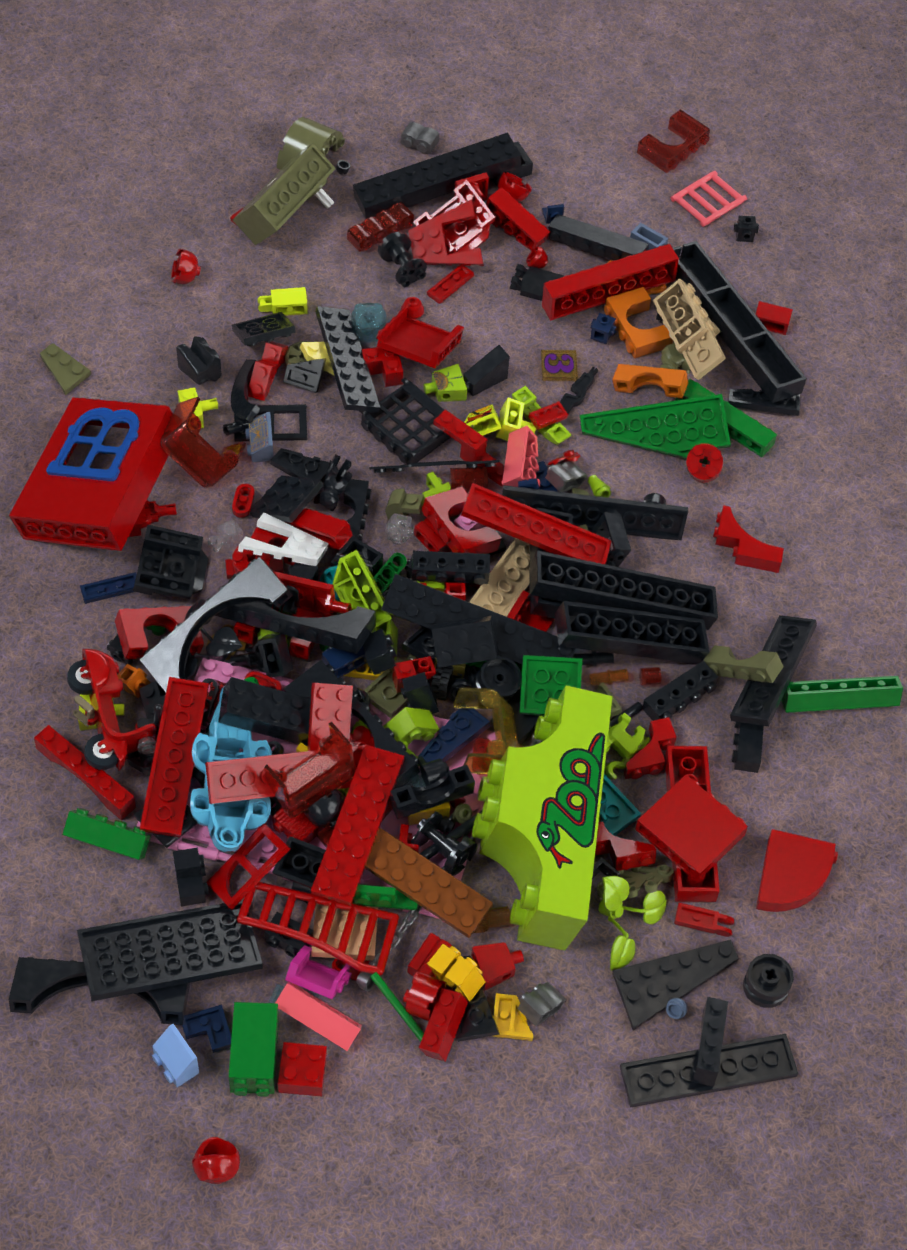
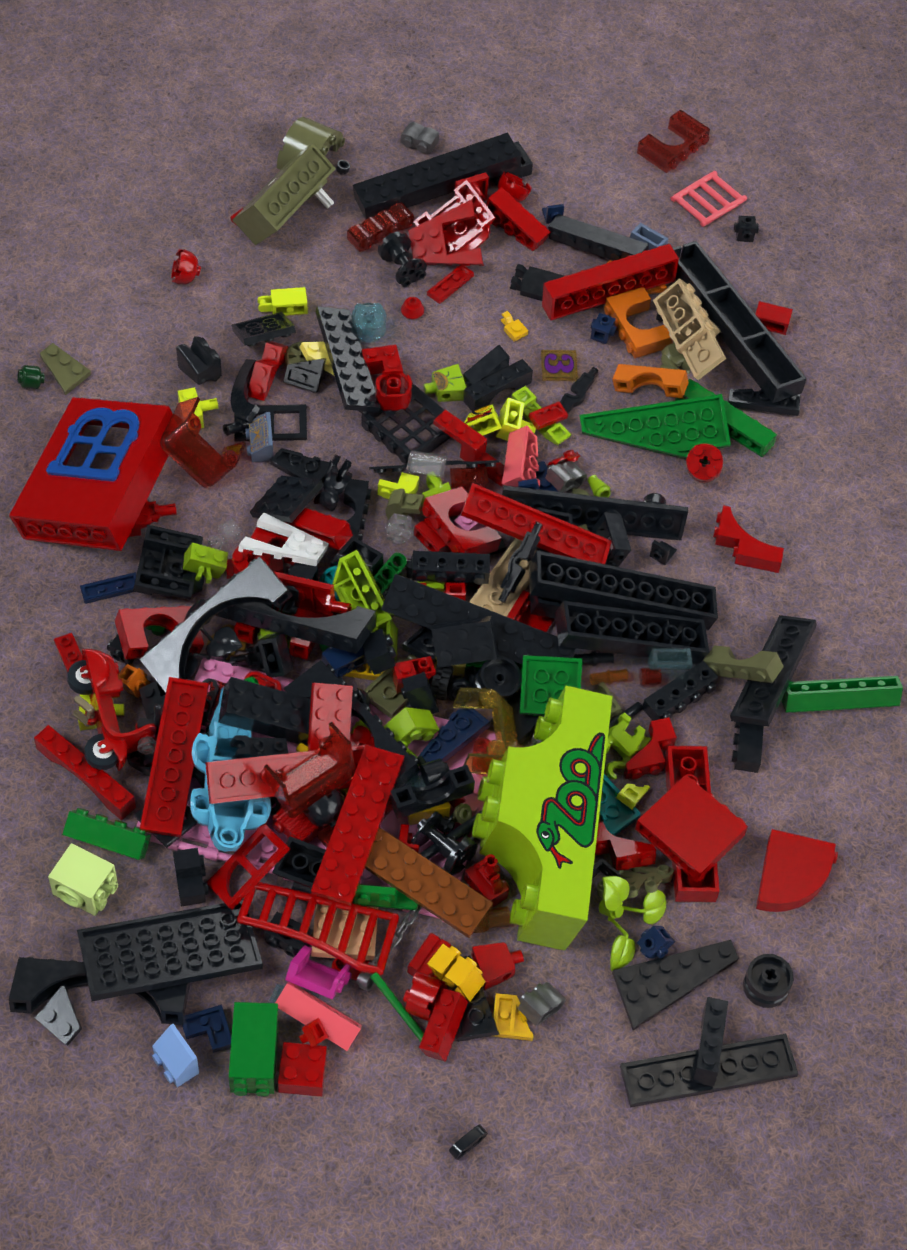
red piece [192,1137,240,1184] -> none
red plate [232,484,255,518] -> none
red panel [377,306,464,368] -> none
red cone [526,247,548,269] -> none
sand blue plate [666,998,687,1019] -> none
red hinge [674,903,734,937] -> none
none -> dark green head [17,365,45,389]
none -> wing [35,985,82,1046]
none -> yellowish green brick [48,843,118,916]
none -> red plate [54,633,82,673]
none -> lime brick [183,543,228,584]
none -> black plate [230,735,288,759]
none -> red tile [299,1018,329,1047]
none -> red brick [375,369,412,411]
none -> neon yellow brick [377,472,419,499]
none -> clear brick [406,450,448,478]
none -> black beam [449,1124,488,1160]
none -> black arch [464,359,533,412]
none -> red brick [464,854,509,907]
none -> black piece [498,522,543,603]
none -> yellow plate [501,311,529,342]
none -> neon yellow tile [616,783,650,809]
none -> dark blue brick [637,925,675,959]
none -> clear light blue brick [648,648,693,670]
none -> black bracket [650,540,677,565]

